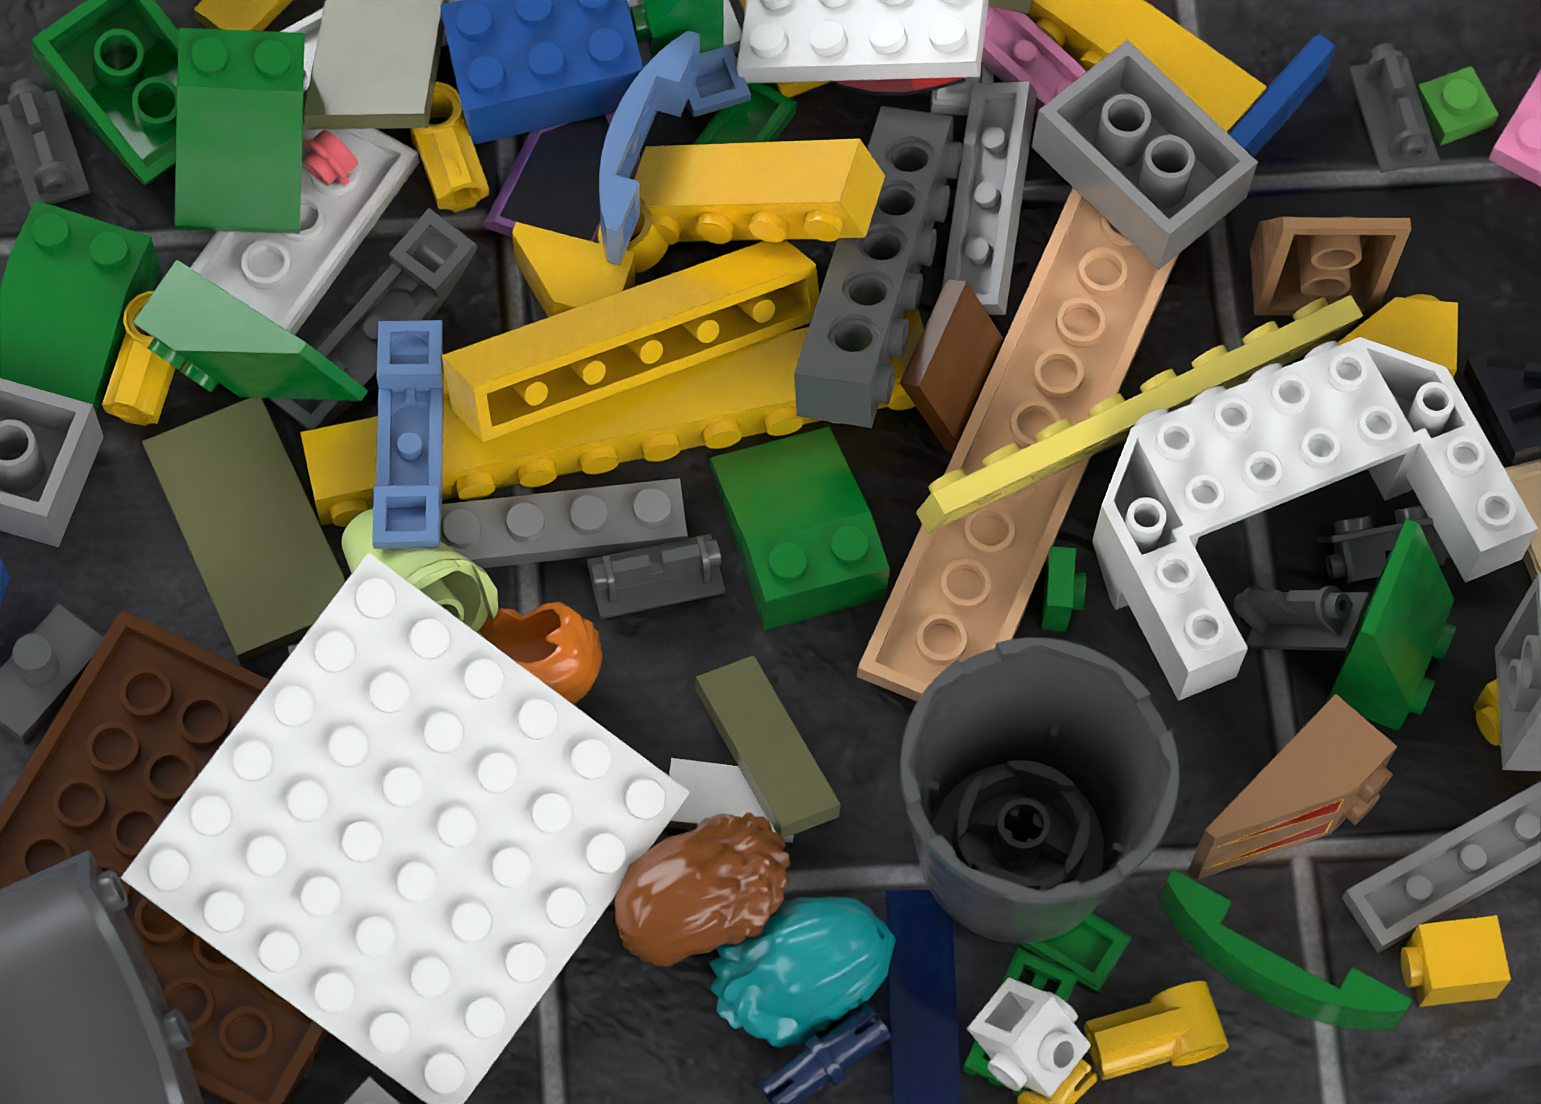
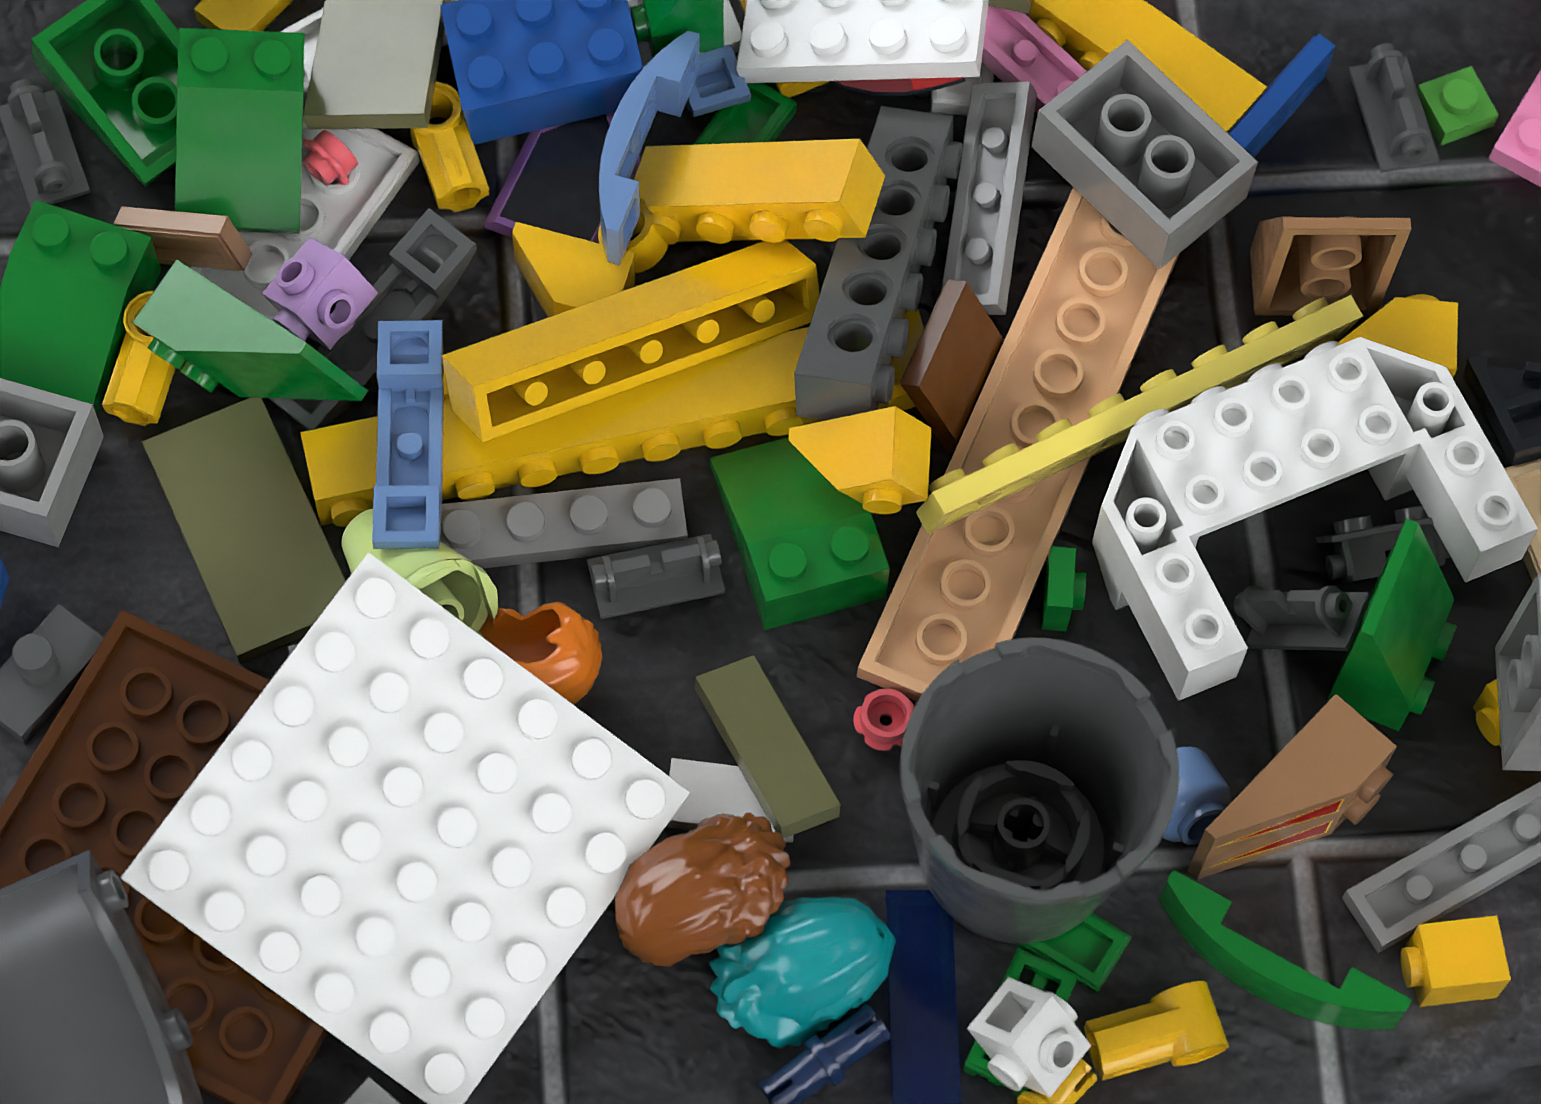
none -> medium nougat tile [113,206,252,271]
none -> lavender brick [262,238,378,350]
none -> yellow slope [788,406,931,514]
none -> coral plate [853,689,914,751]
none -> medium blue head [1162,747,1232,845]

